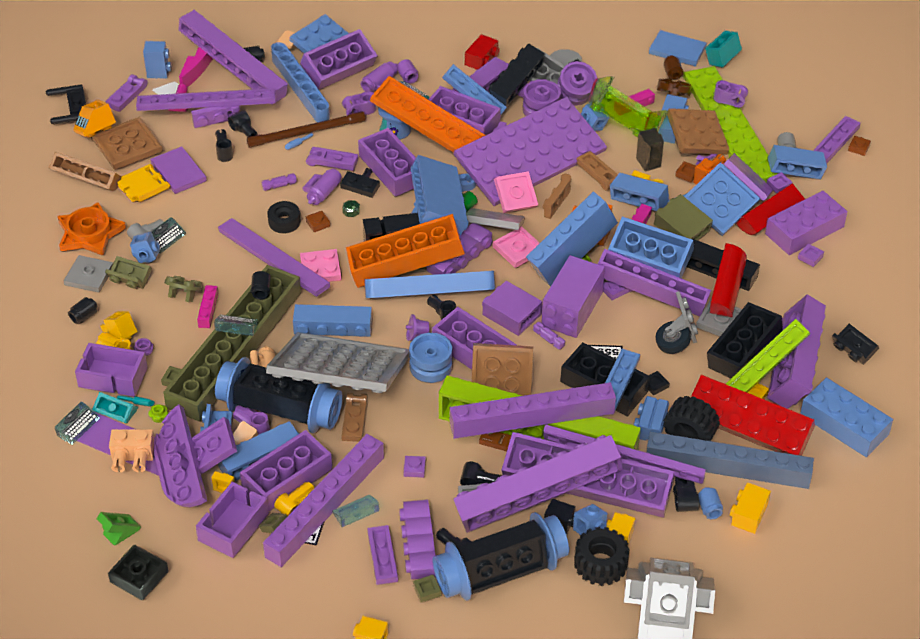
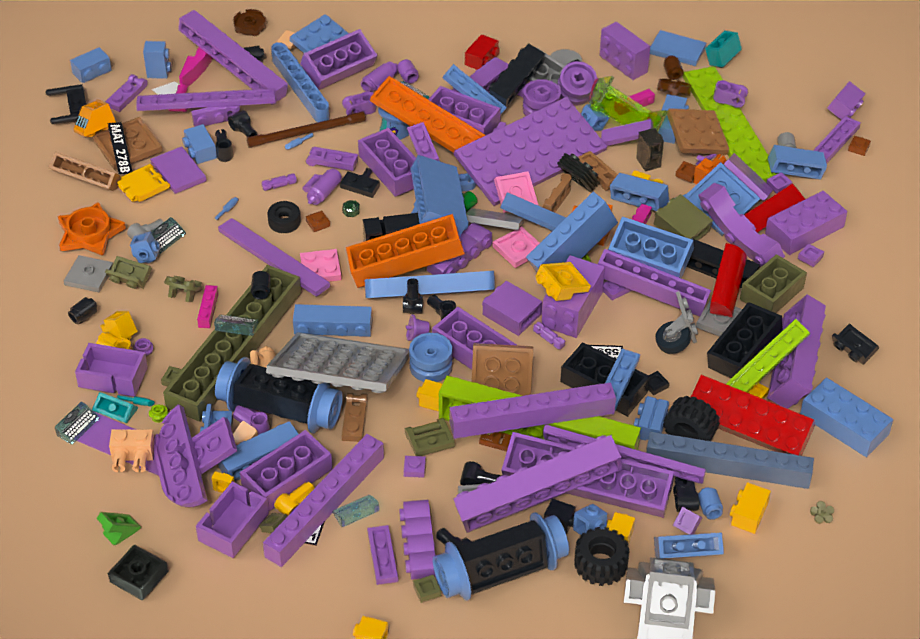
none -> medium blue brick [70,47,112,83]
none -> black sticker [108,122,133,175]
none -> medium blue brick [182,124,217,164]
none -> medium blue piece [215,197,238,220]
none -> reddish brown plate [233,9,266,36]
none -> black pin [403,278,423,314]
none -> olive plate [404,418,455,456]
none -> medium lavender plate [407,122,440,161]
none -> yellow brick [417,379,443,411]
none -> medium blue tile [500,192,566,231]
none -> yellow plate [535,262,591,301]
none -> pearl dark grey brick [557,153,600,192]
none -> medium lavender brick [600,21,650,80]
none -> medium lavender tile [601,119,653,146]
none -> medium blue brick [654,533,724,558]
none -> medium lavender plate [673,507,703,535]
none -> medium lavender brick [698,183,785,267]
none -> olive brick [740,254,807,313]
none -> olive plant [810,501,834,524]
none -> medium lavender brick [827,81,866,120]

